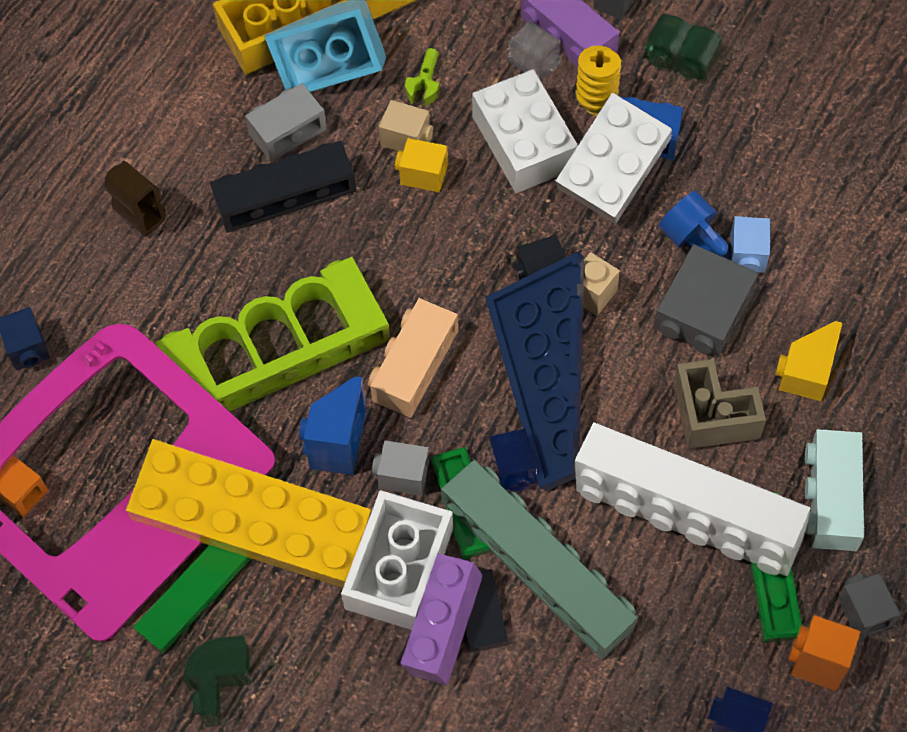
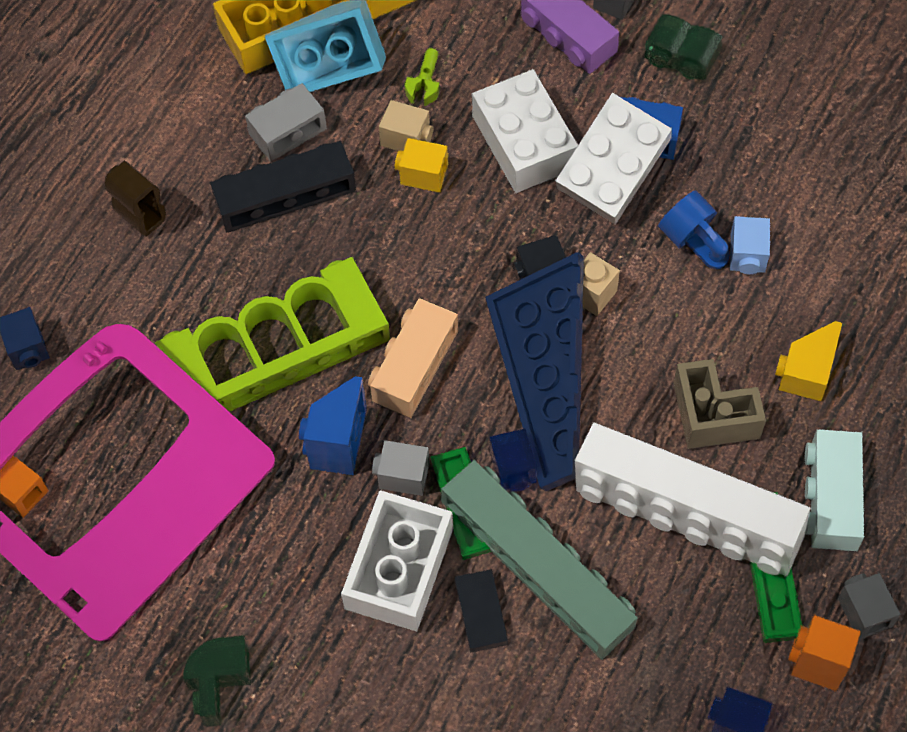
yellow brick [126,439,371,588] -> none
green tile [133,545,251,654] -> none
medium lavender brick [401,553,483,685] -> none
clear brick [508,21,561,81] -> none
yellow piece [576,46,622,116] -> none
dark grey brick [654,244,758,357] -> none

